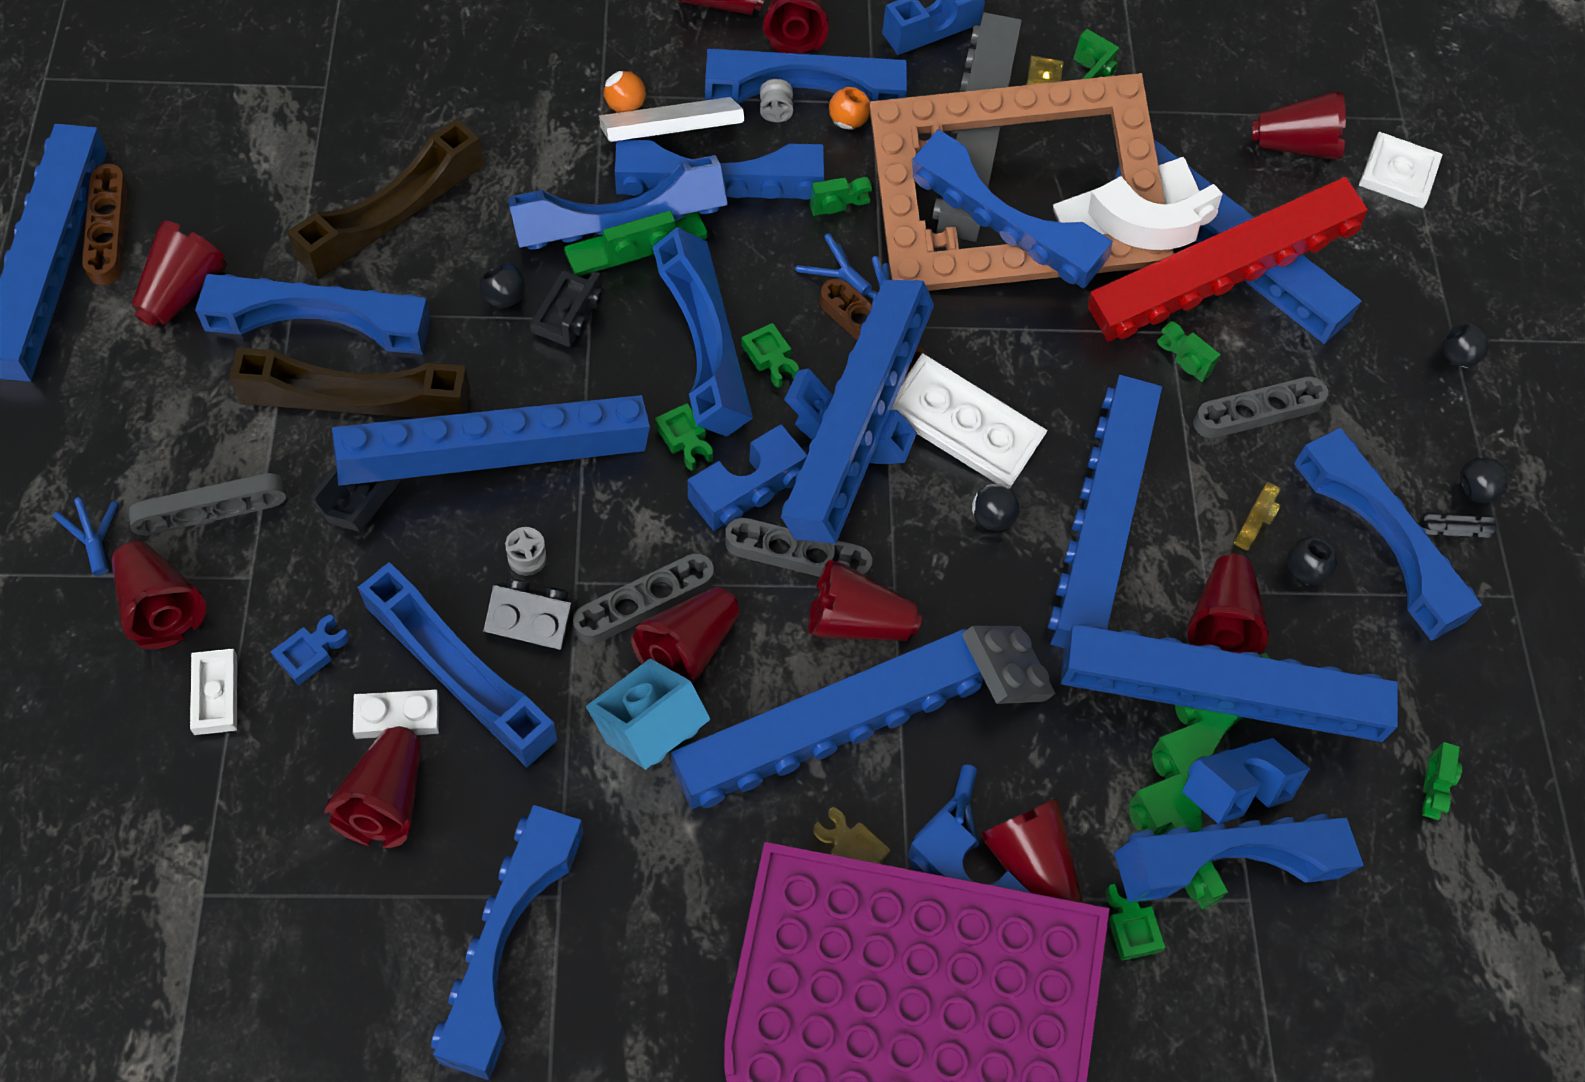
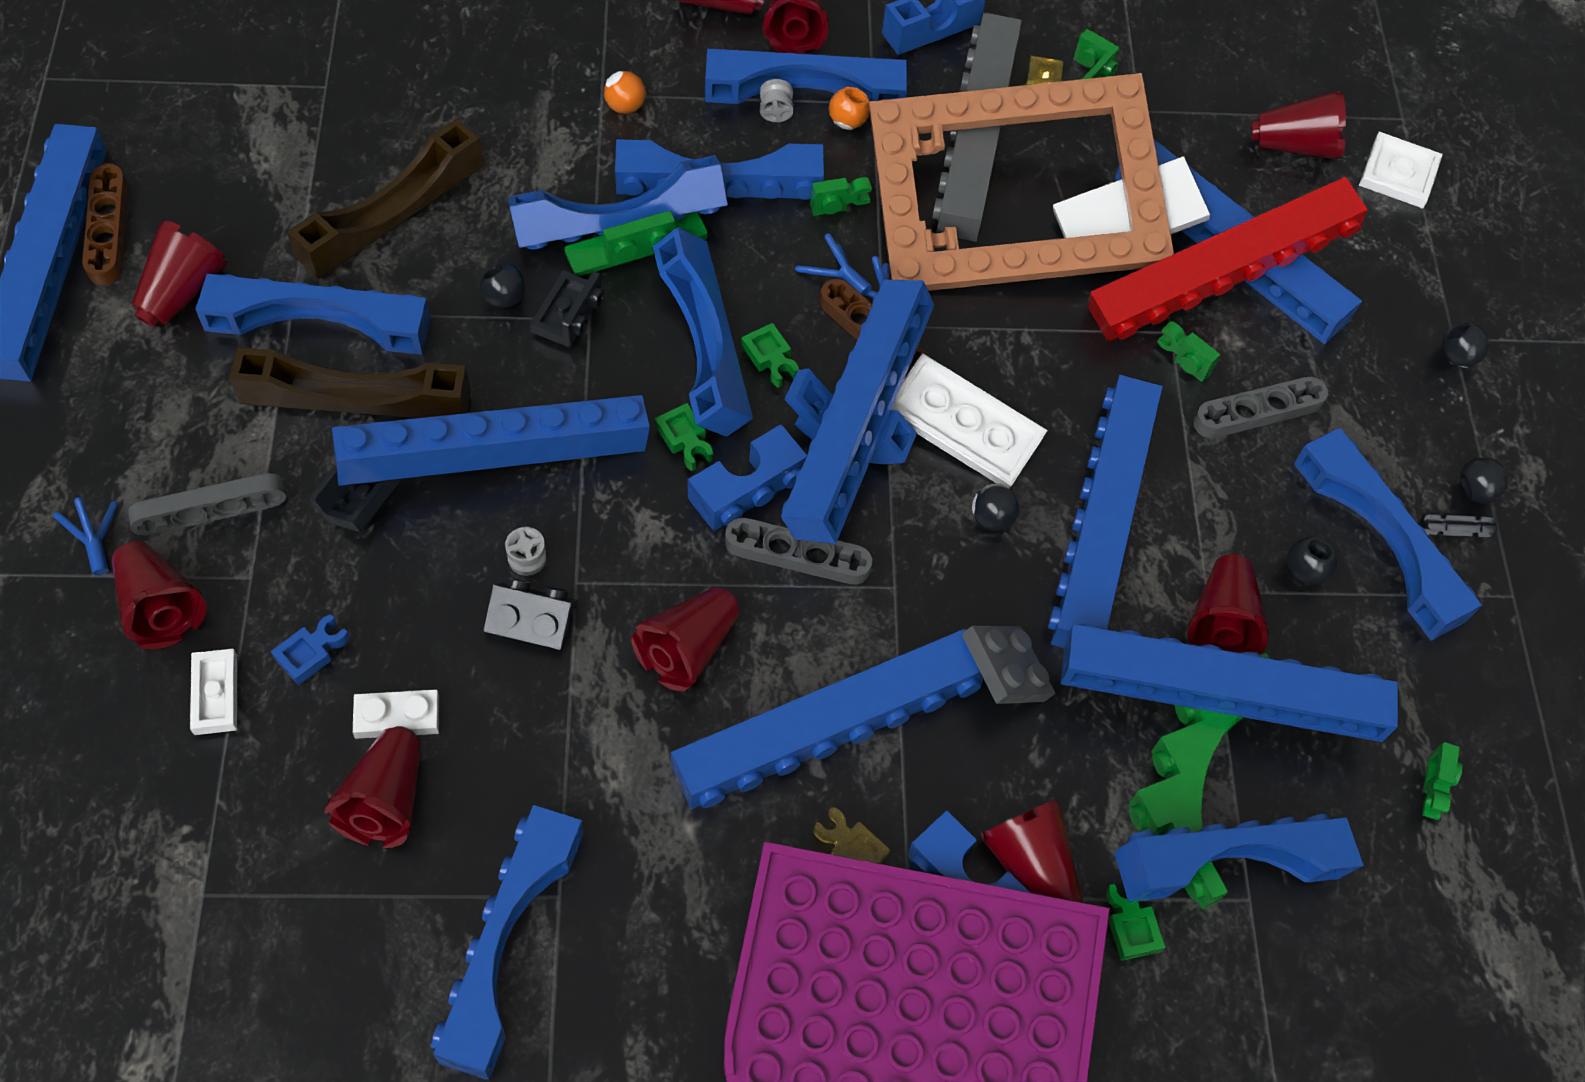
blue arch [358,562,557,768] -> none
dark grey beam [573,553,714,644] -> none
dark azure brick [586,659,711,770] -> none
white tile [599,97,744,142] -> none
dark red cone [808,560,922,641] -> none
blue arch [912,129,1113,289] -> none
blue plant [914,765,979,848] -> none
white arch [1088,176,1222,250] -> none
blue arch [1182,738,1310,824] -> none
clear yellow plate [1234,482,1281,551] -> none

